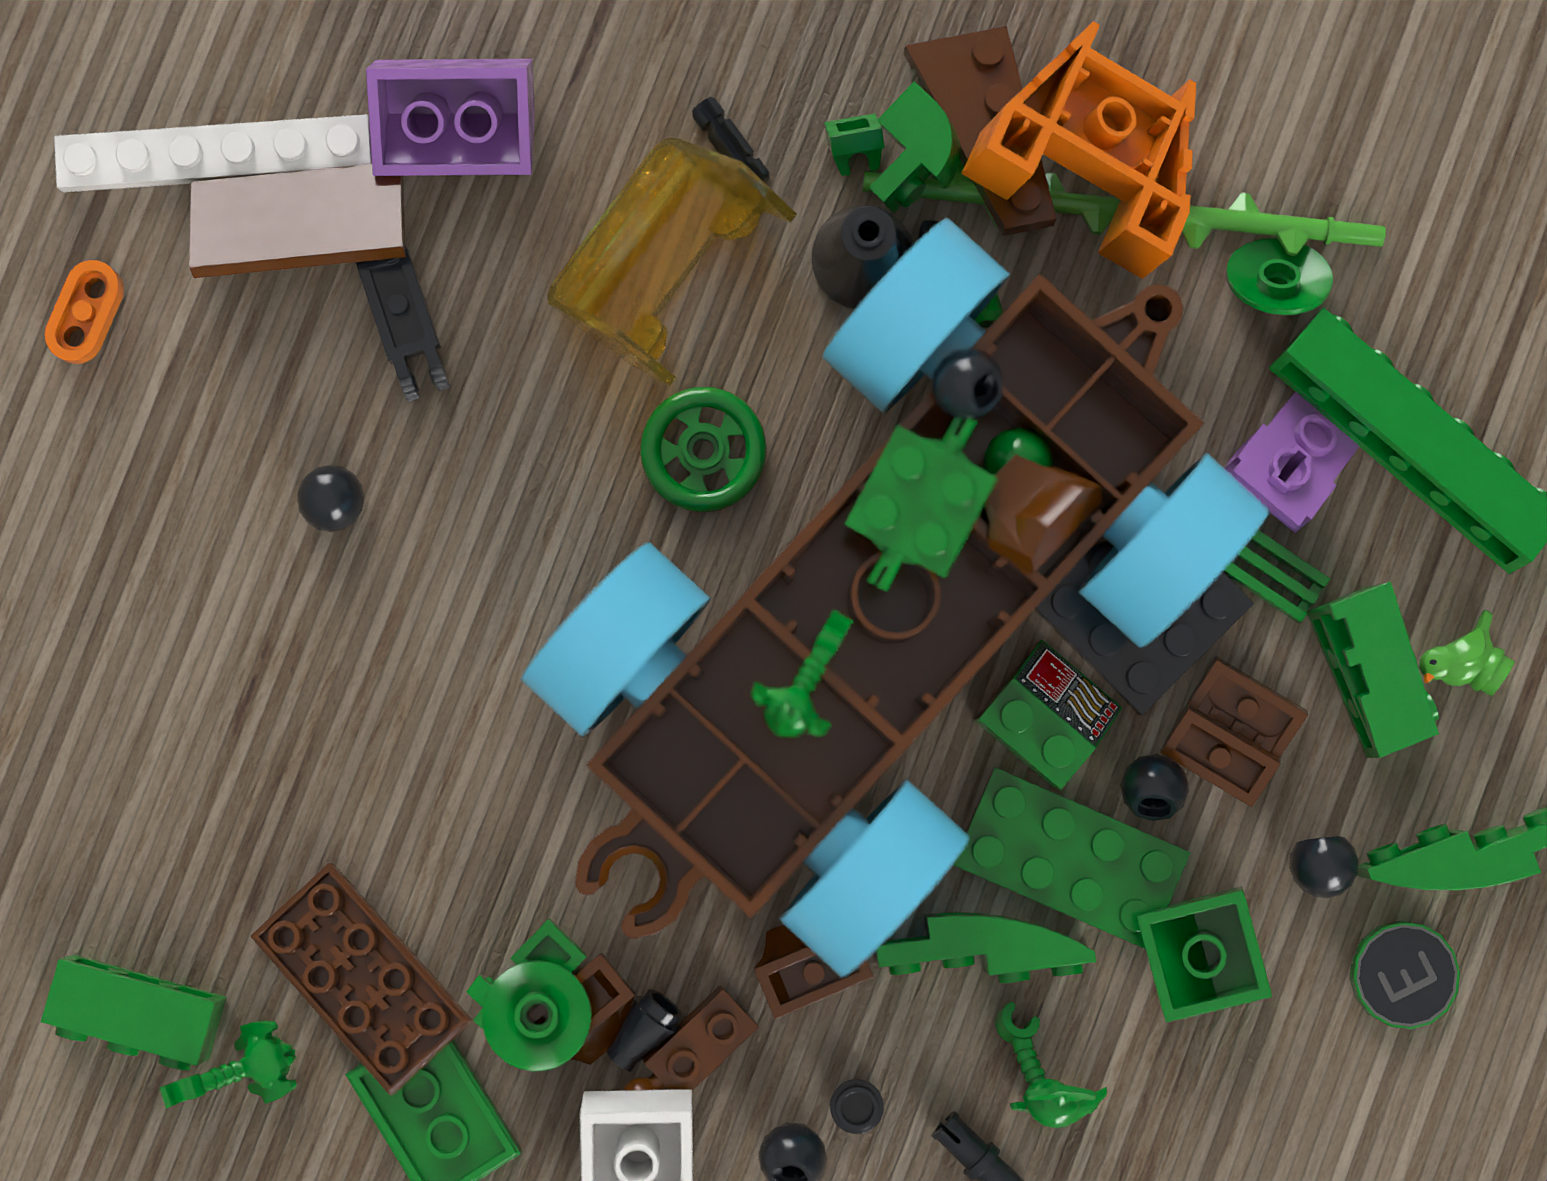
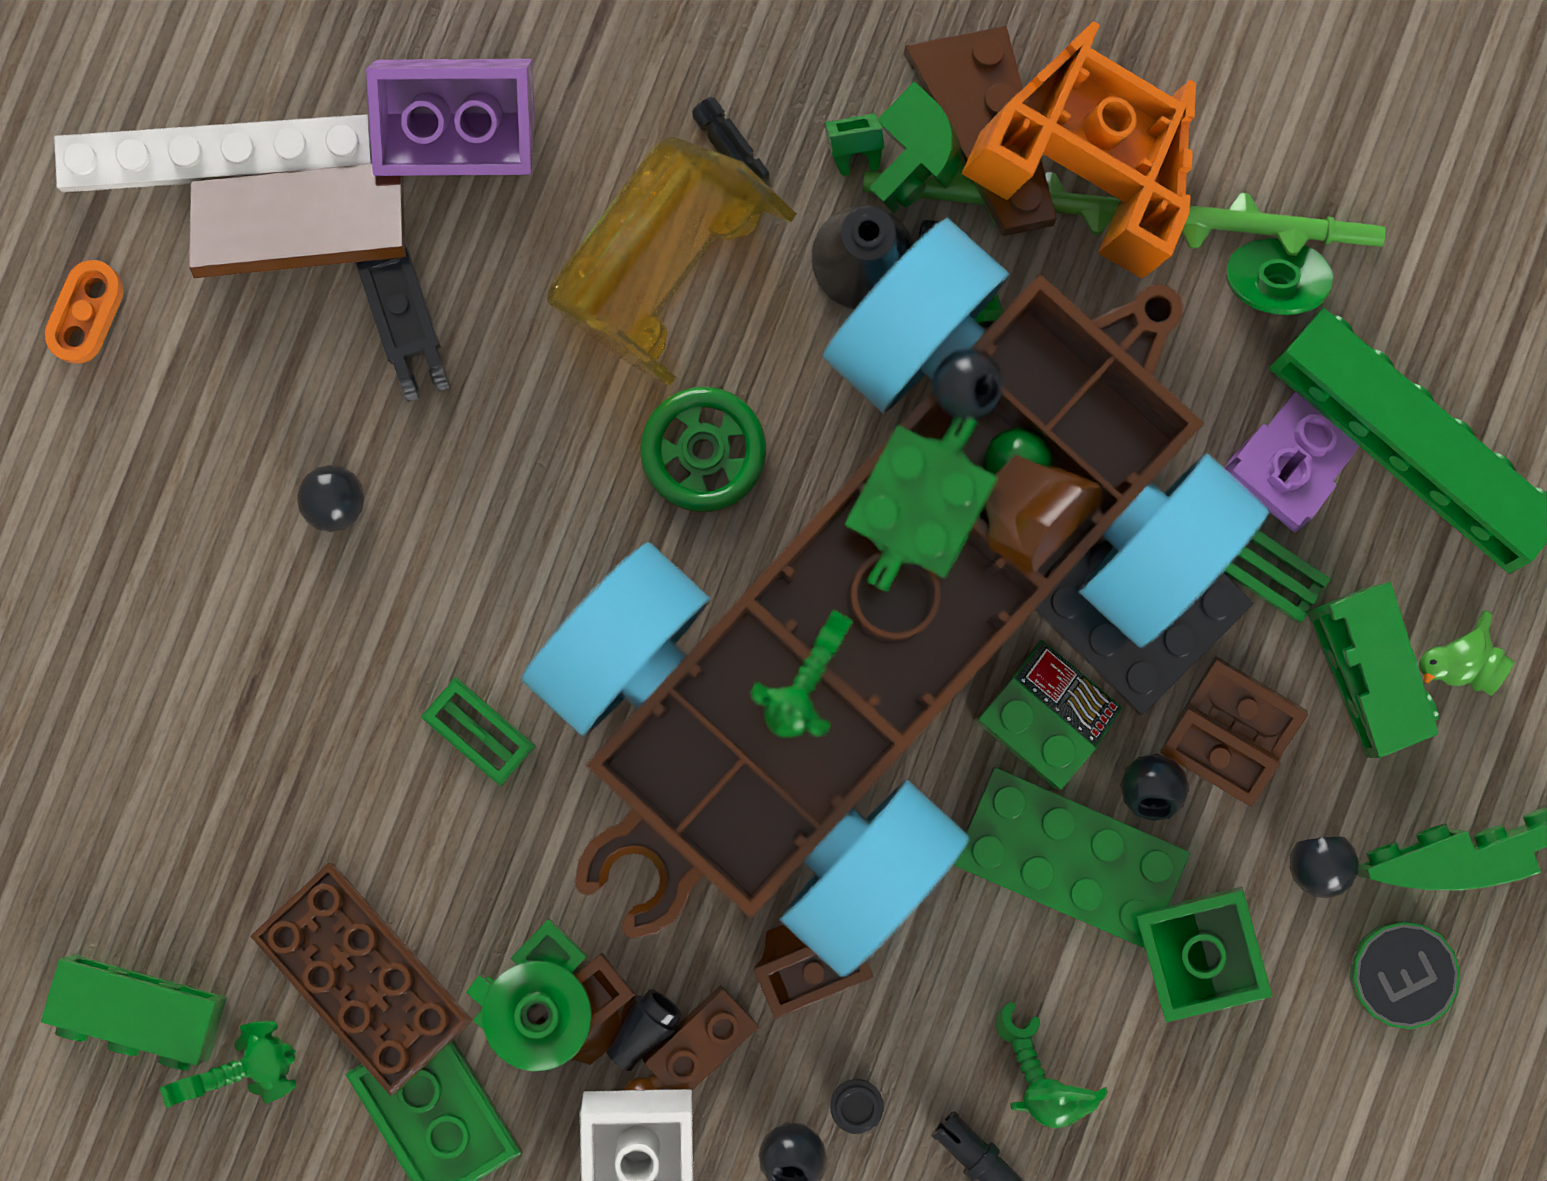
green slope [875,912,1096,983] -> none
none -> green tile [420,677,536,786]

